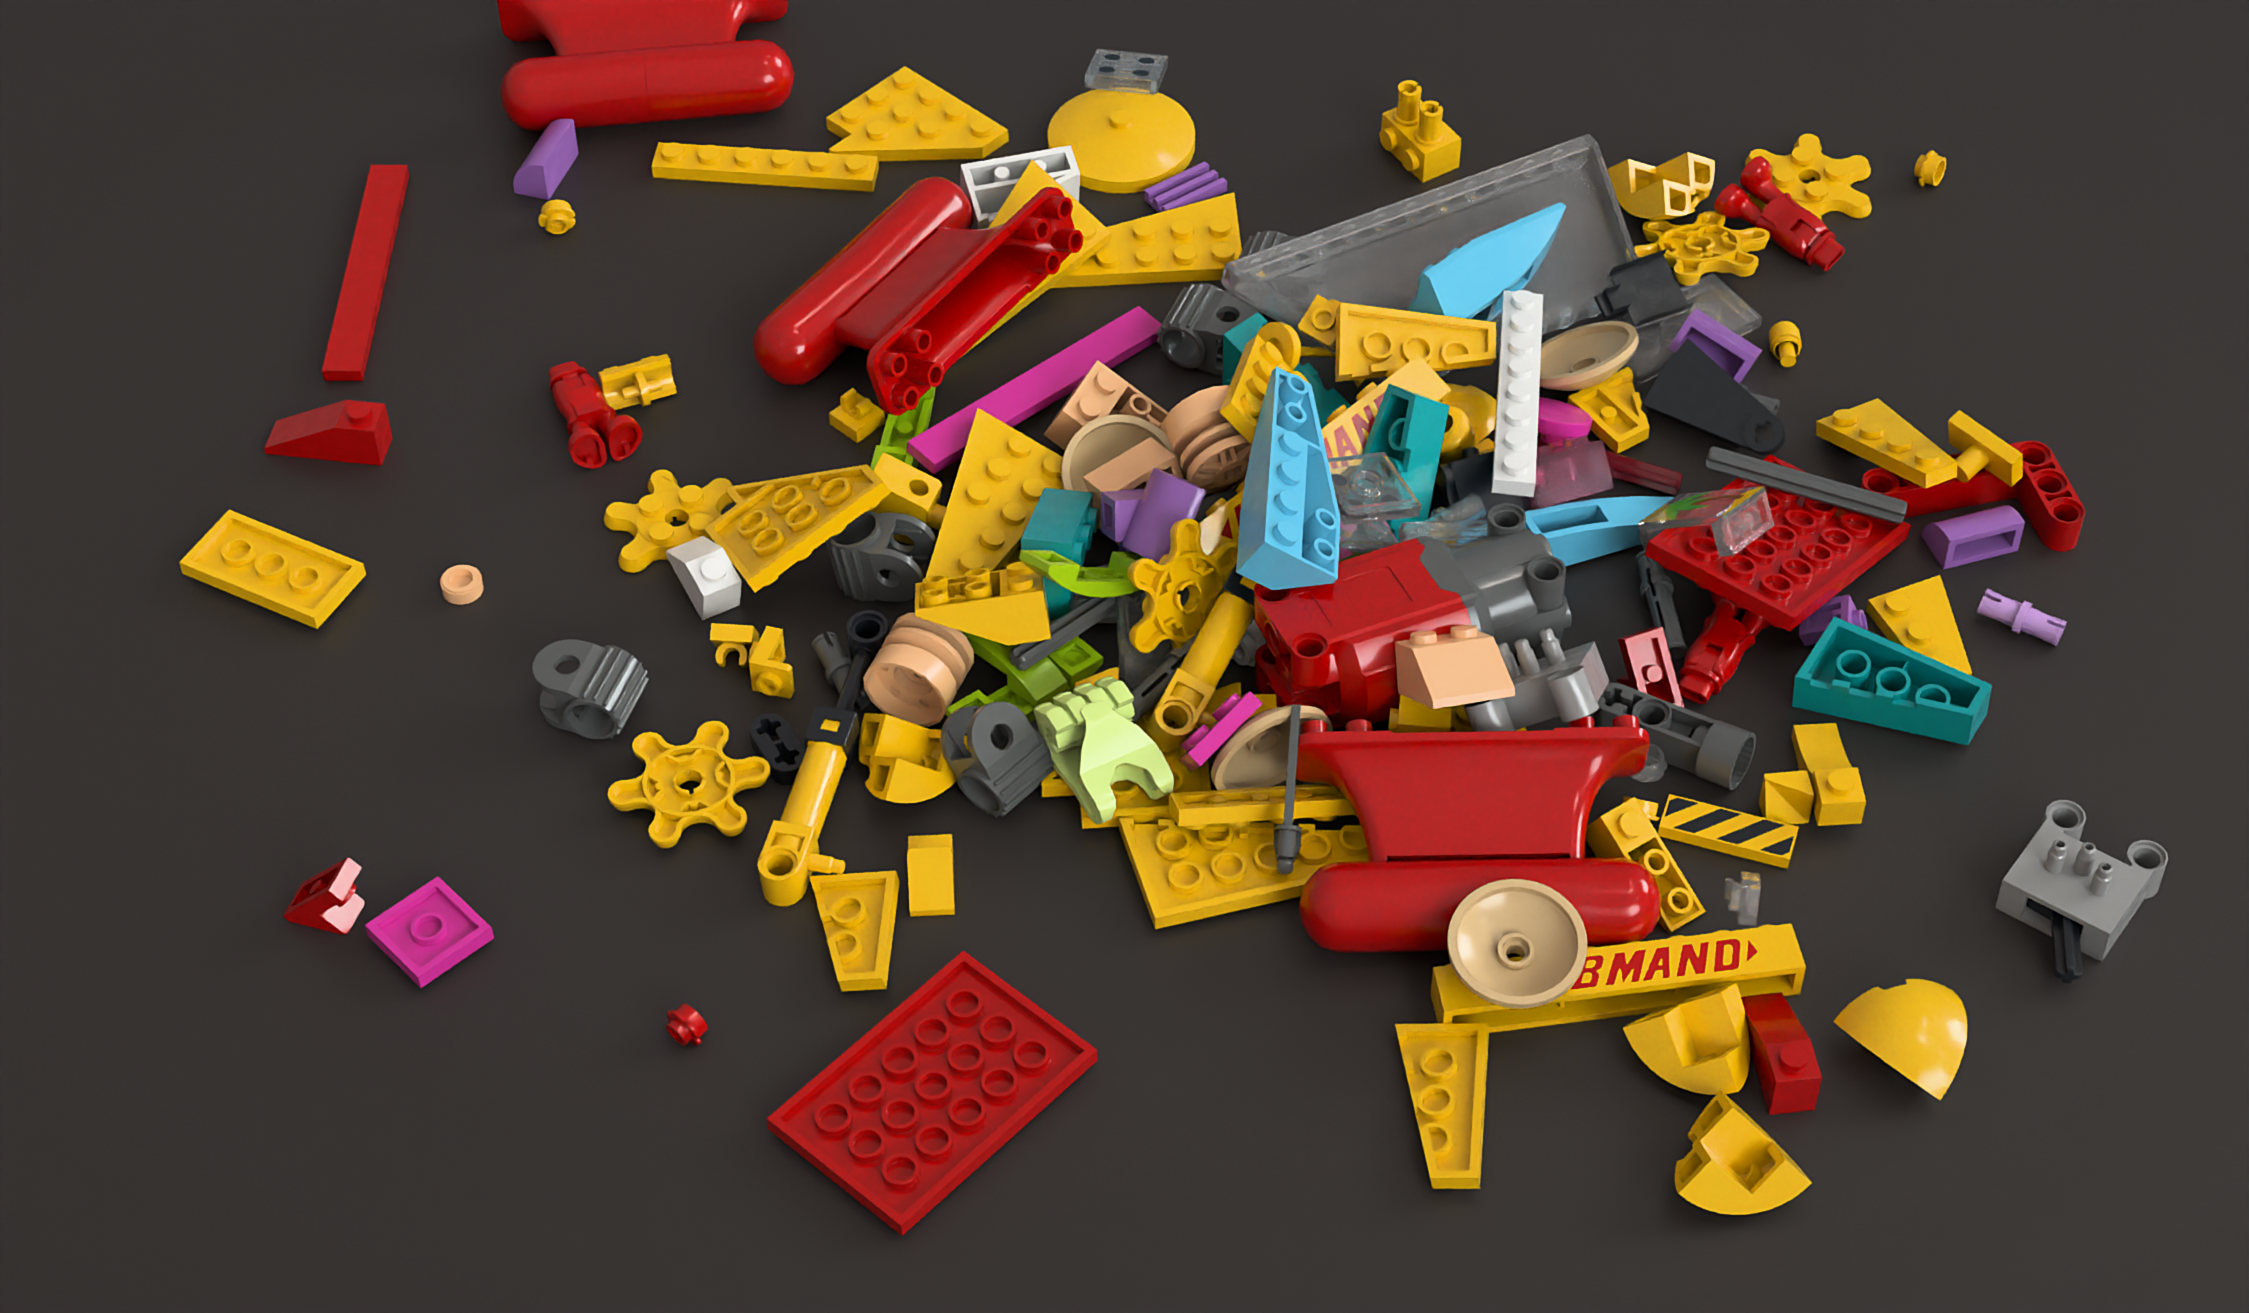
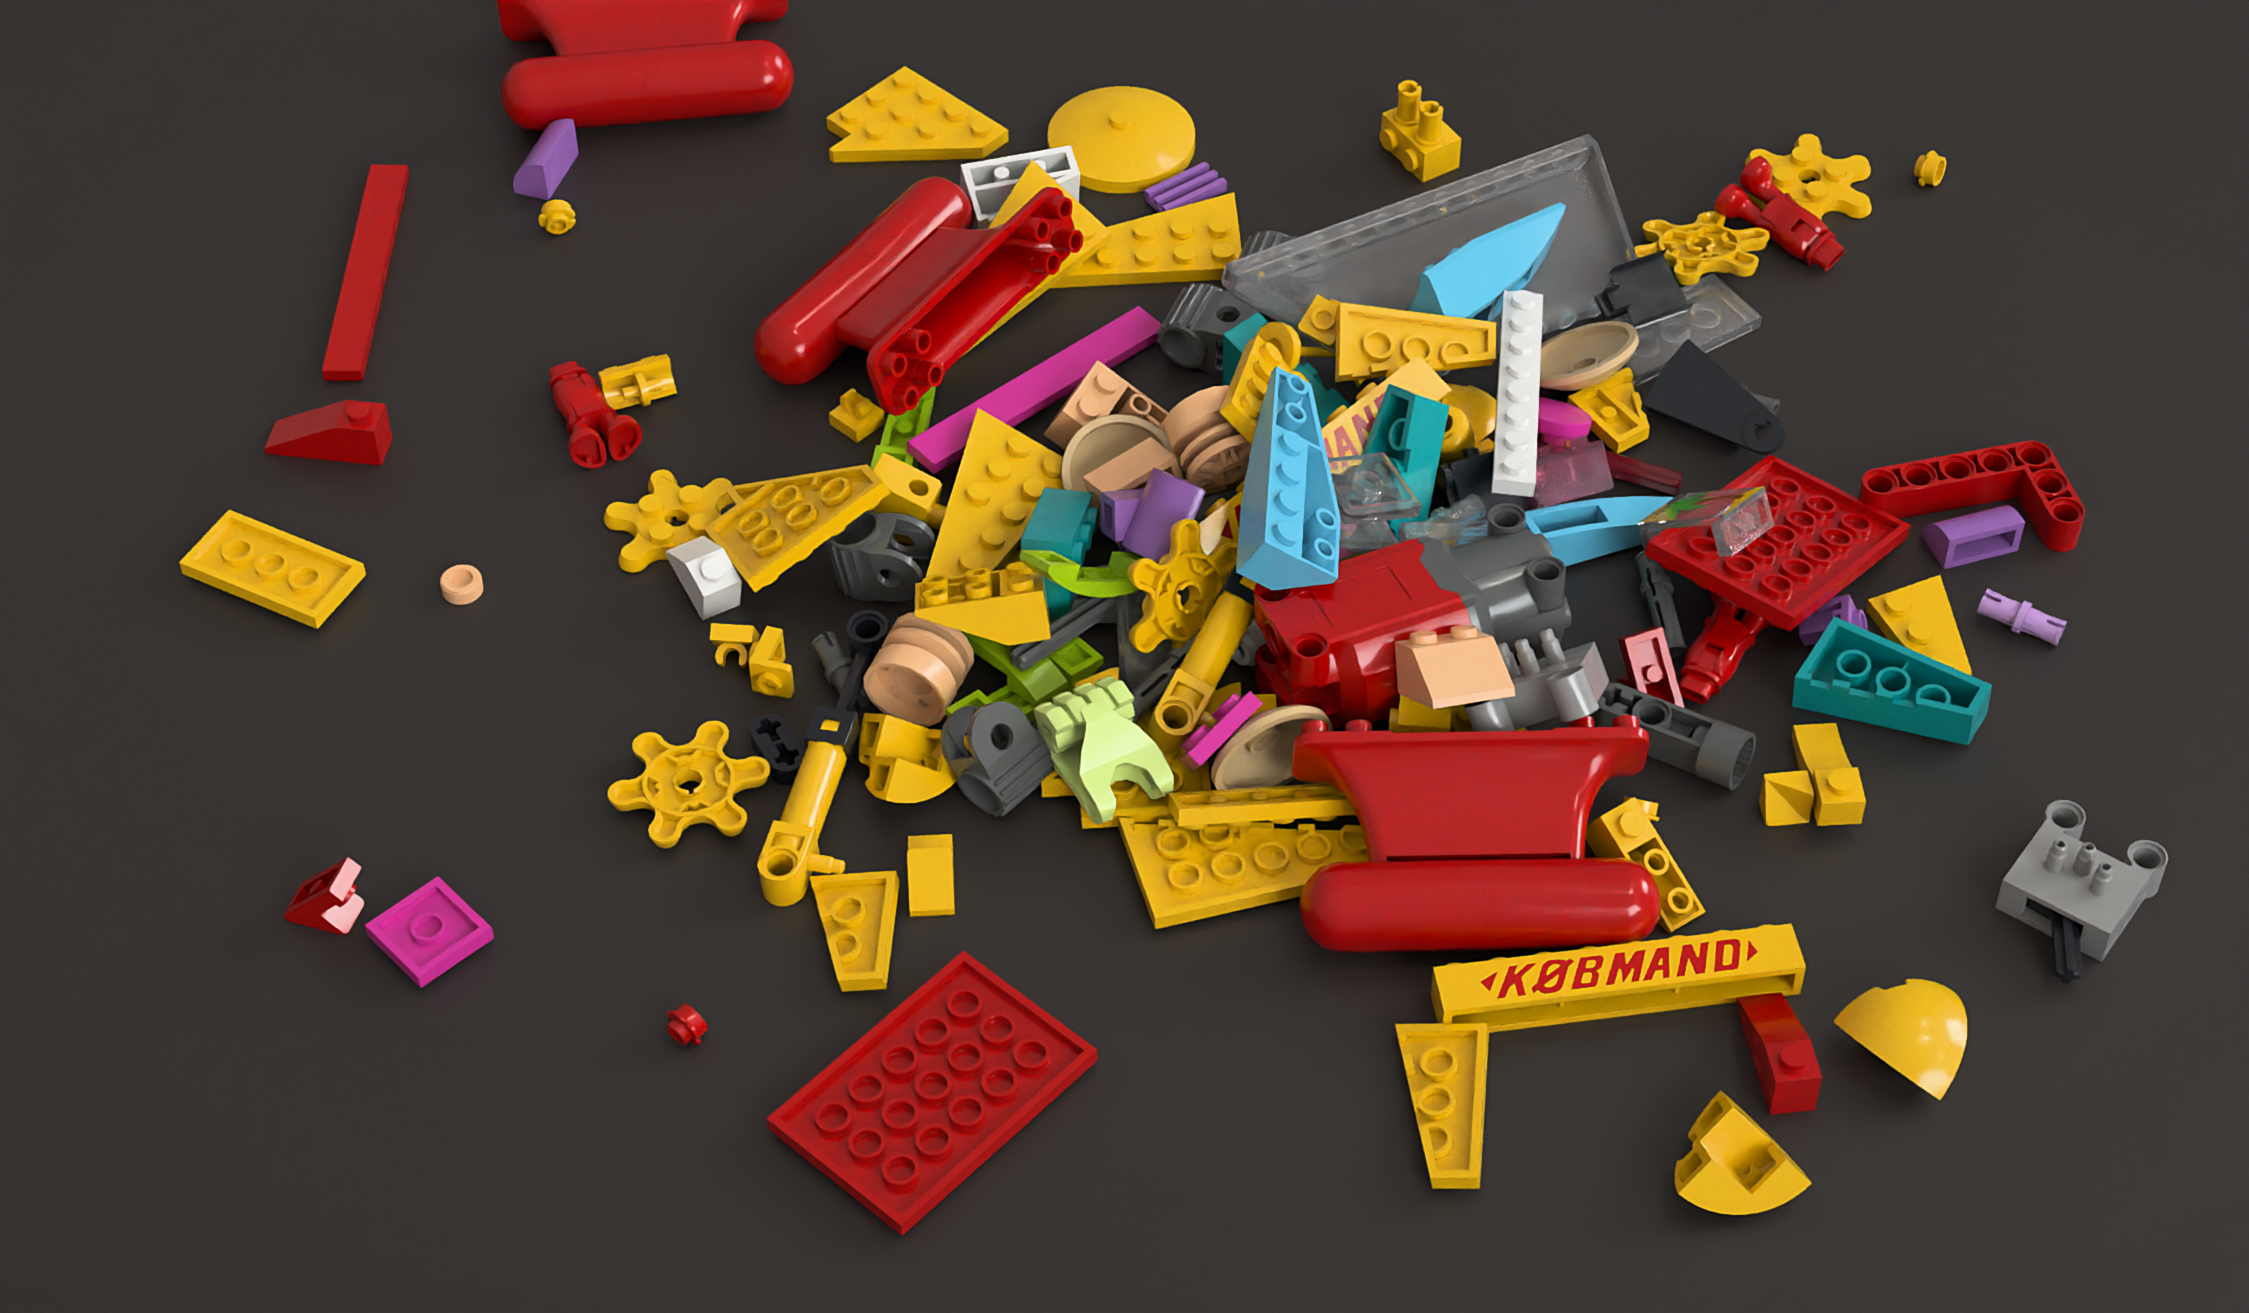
dark grey piece [532,639,649,739] -> none
yellow plate [651,142,879,192] -> none
clear tile [1084,49,1168,95] -> none
dark grey sword [1274,704,1302,875] -> none
tan dish [1447,879,1588,1009] -> none
yellow brick [1608,152,1715,220] -> none
yellow brick [1623,982,1750,1095] -> none
clear plate [1630,743,1667,783] -> none
yellow tile [1658,794,1799,869] -> none
medium lavender brick [1668,308,1763,383] -> none
dark grey axle [1705,446,1907,524] -> none
clear plate [1723,872,1761,926] -> none
yellow cylinder [1769,321,1802,367] -> none
yellow wing [1816,398,1957,489] -> none
yellow tile [1948,410,2023,487] -> none

